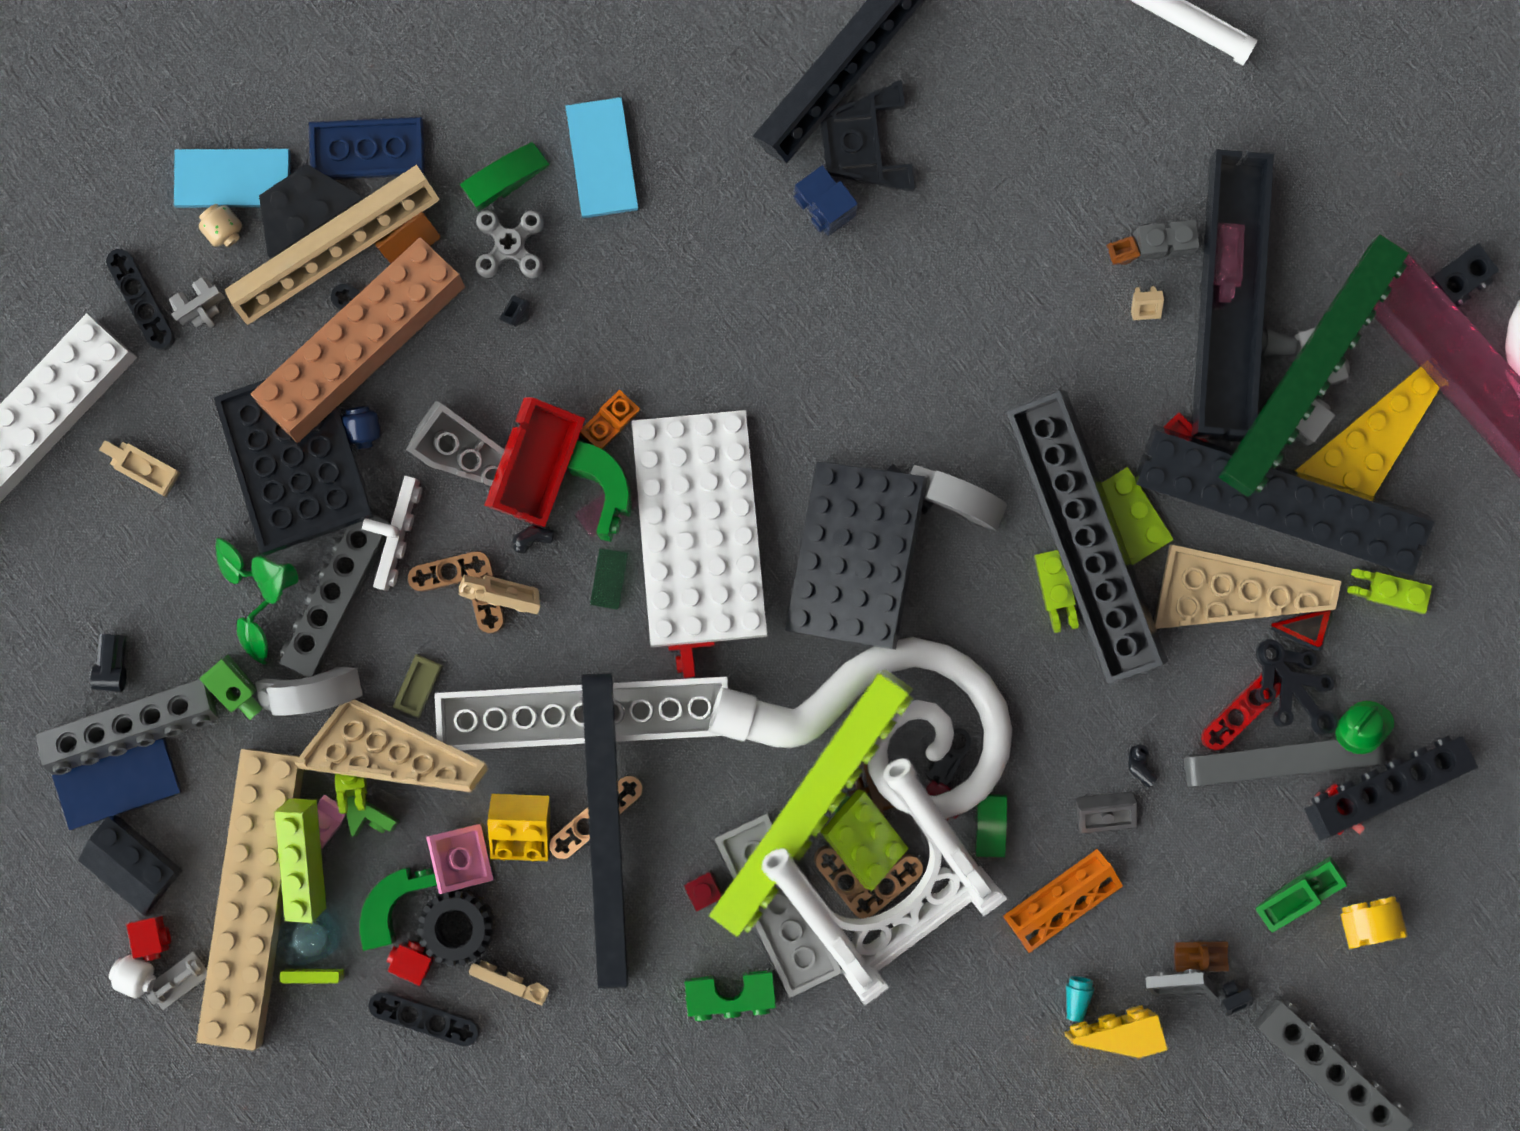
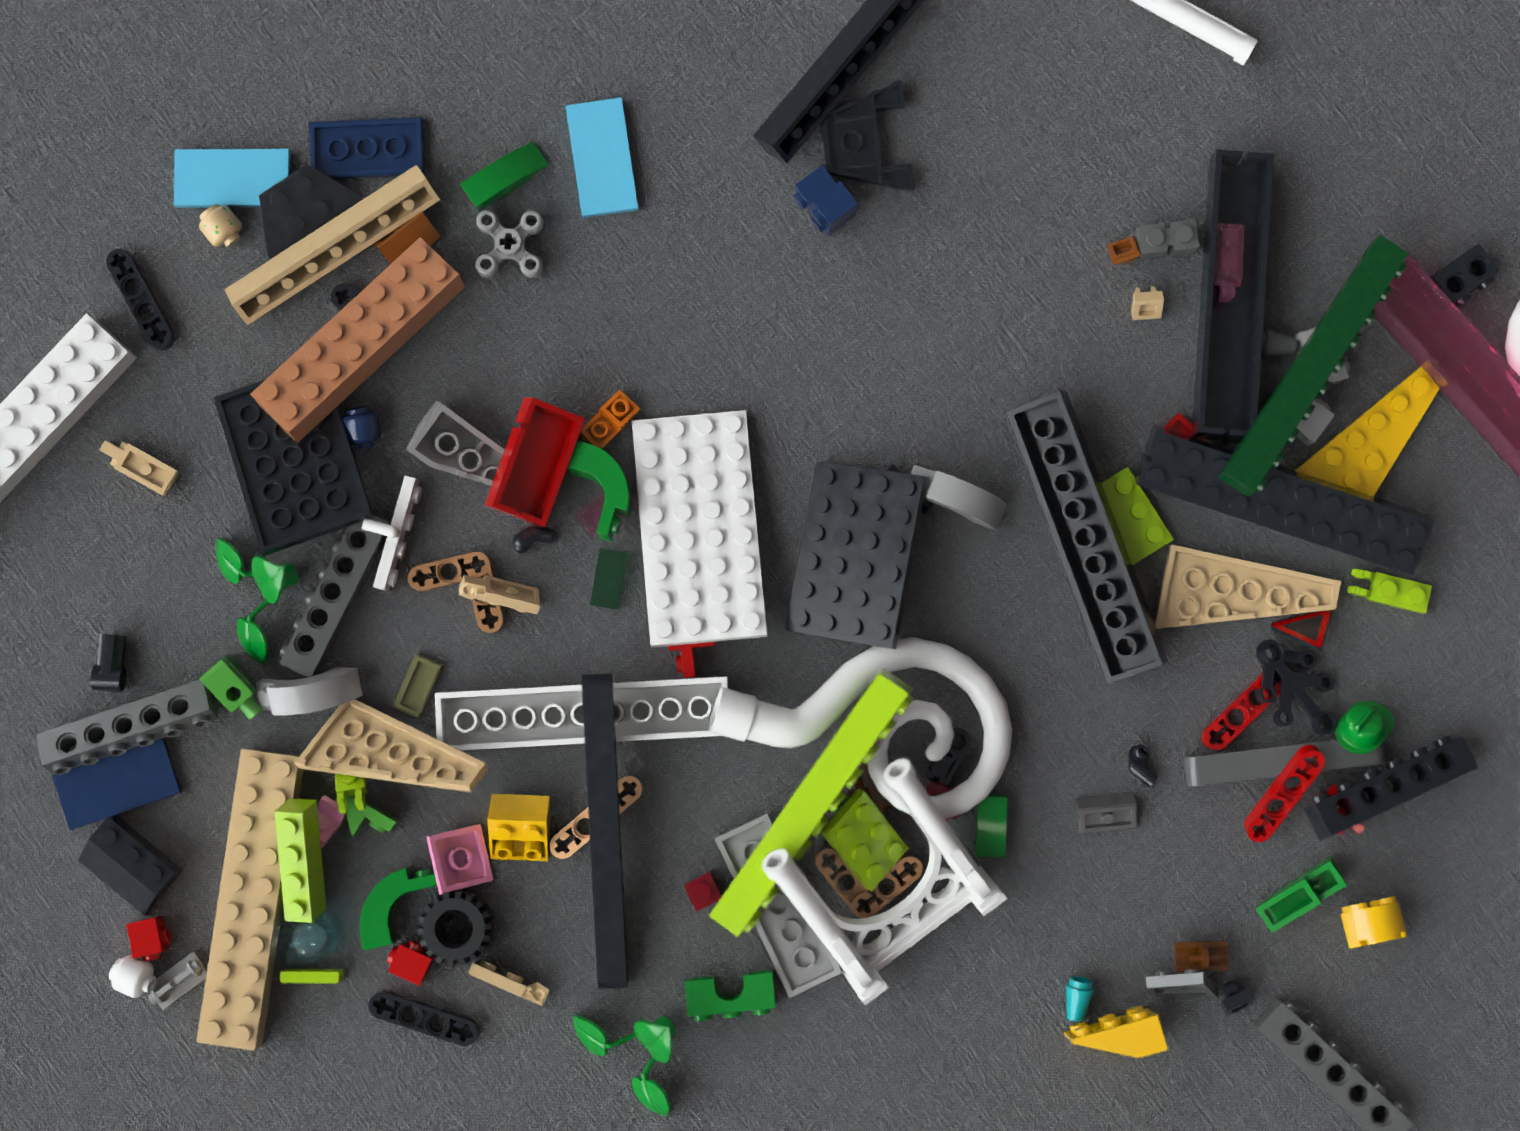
light grey hips [169,277,226,328] -> none
black slope [499,295,530,327] -> none
orange fence [1003,849,1123,953] -> none
lime hinge [1034,550,1079,633] -> none
none -> green plant [572,1014,676,1117]
none -> red beam [1244,744,1325,842]

